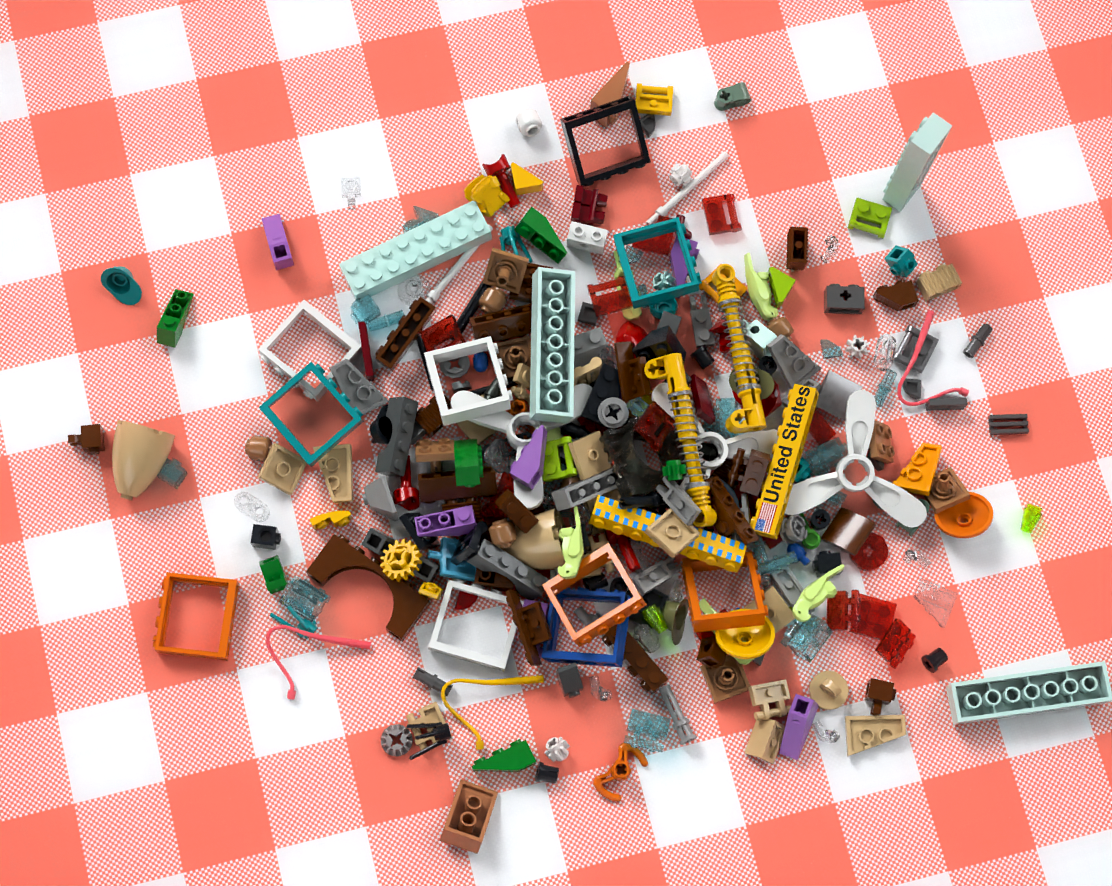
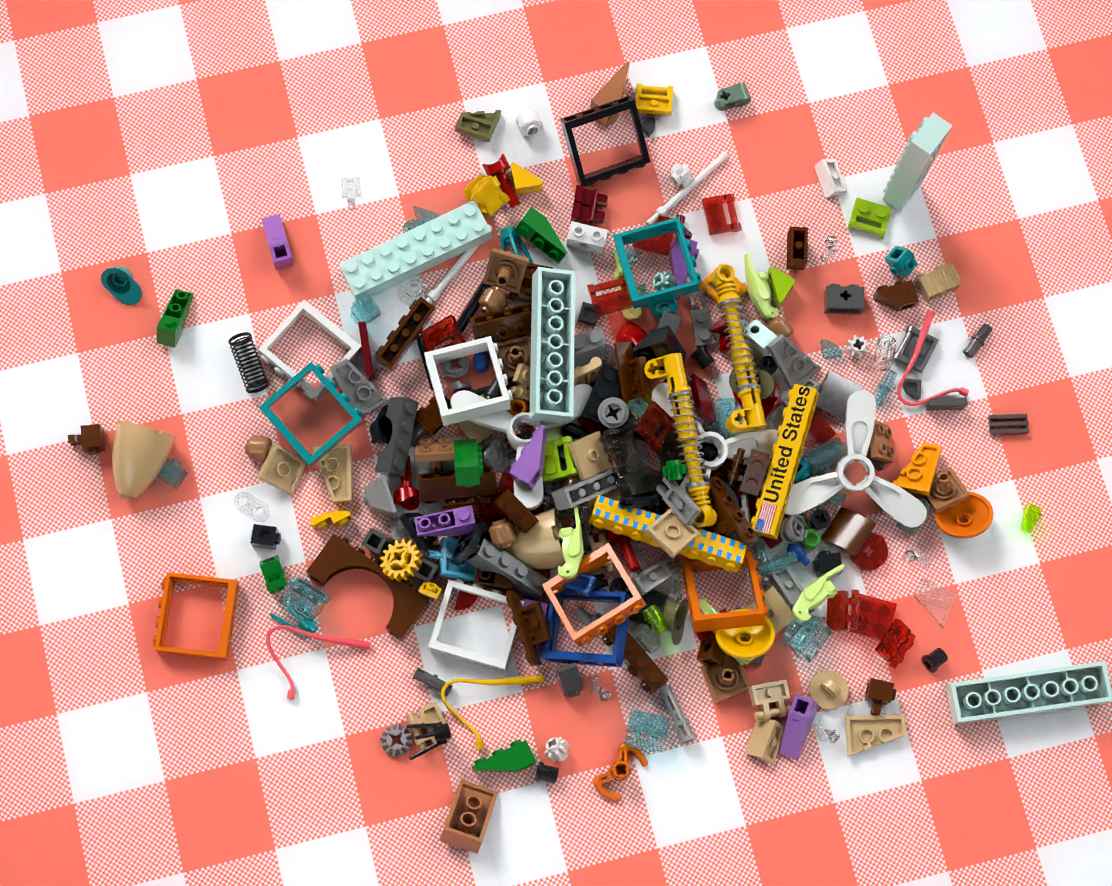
clear light blue axle [367,310,404,331] -> none
none -> black piece [228,332,270,393]
none -> olive wing [455,110,501,142]
none -> blue tile [558,565,598,597]
none -> white slope [814,159,847,198]

